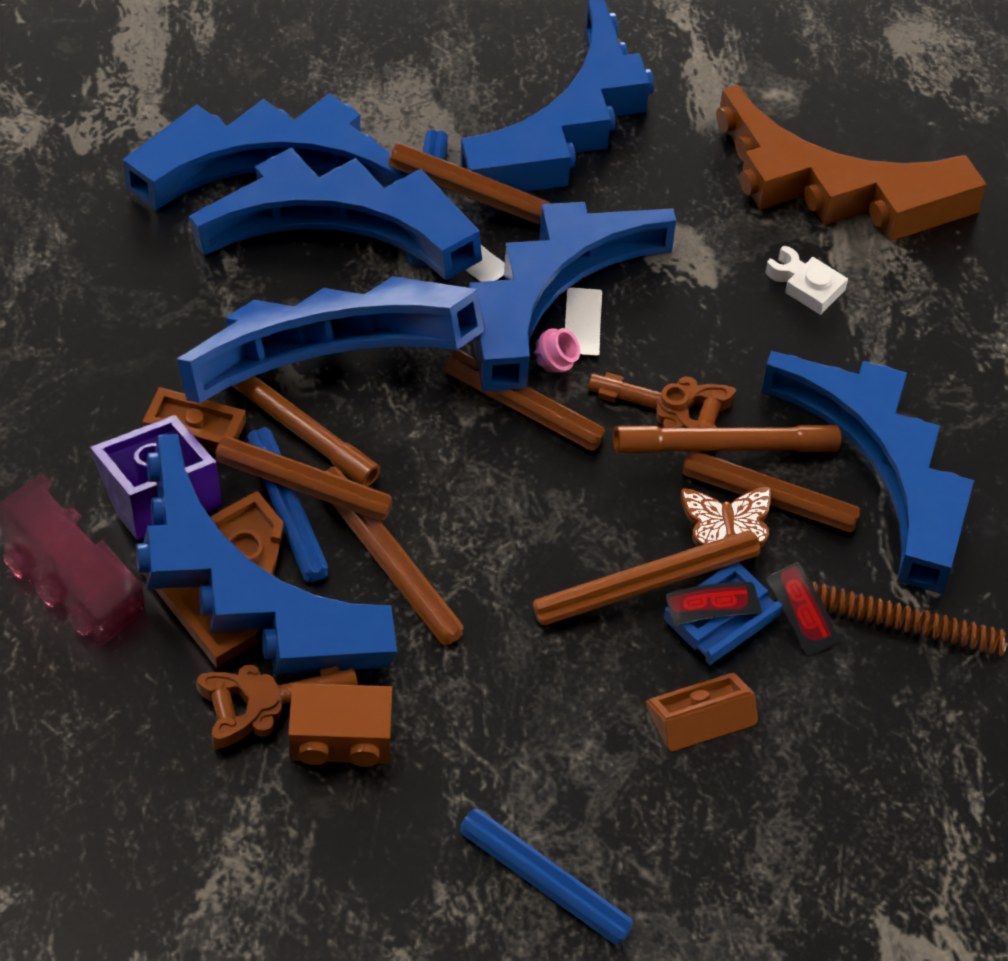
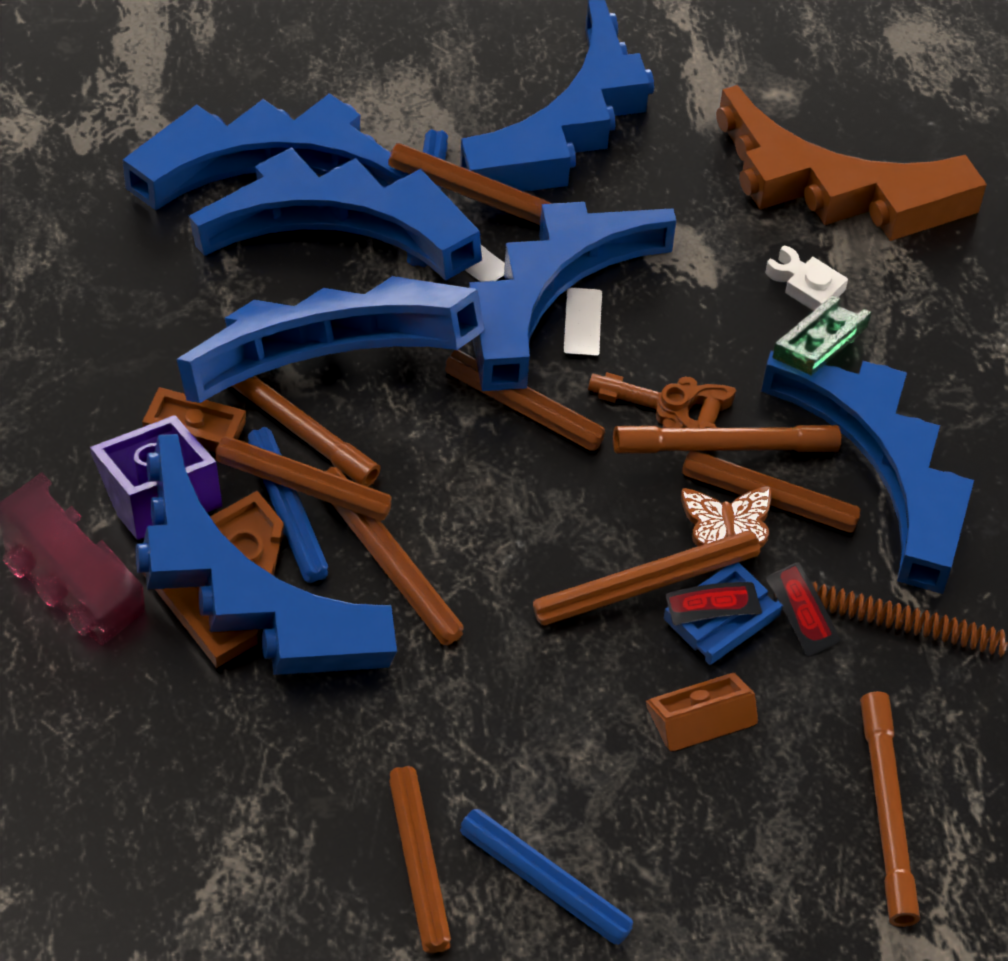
dark orange piece [196,664,358,750] -> none
dark orange brick [289,683,392,767] -> none
bright pink plate [533,328,580,373] -> none
none -> dark orange axle [389,766,451,954]
none -> clear green hinge [772,296,871,376]
none -> dark orange piece [860,691,920,927]

